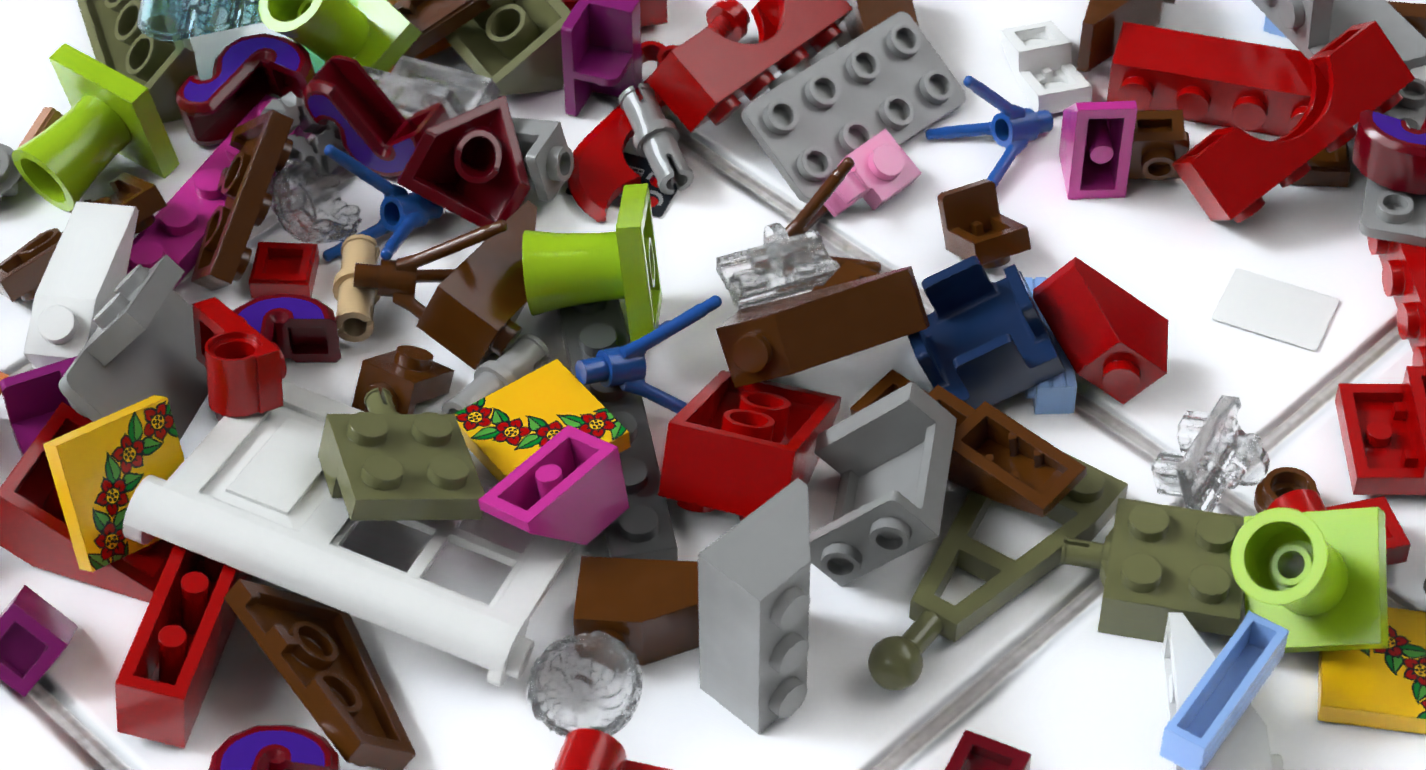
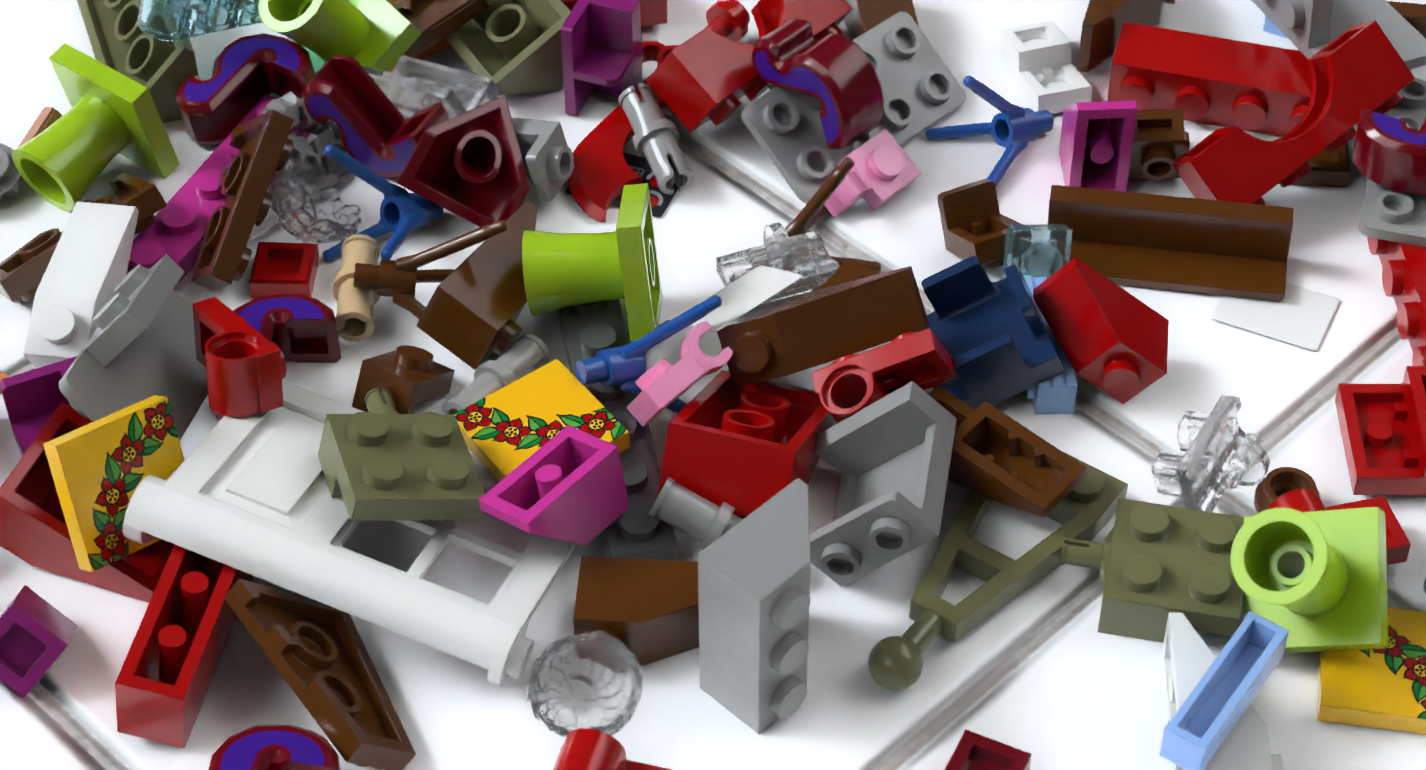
none -> bright pink plate [626,321,733,427]
none -> light grey pin [649,478,743,550]
none -> white sticker [691,265,802,332]
none -> dark red animal [752,18,884,150]
none -> red plate [811,328,957,423]
none -> clear light blue plate [1003,224,1072,279]
none -> reddish brown panel [1042,185,1294,301]

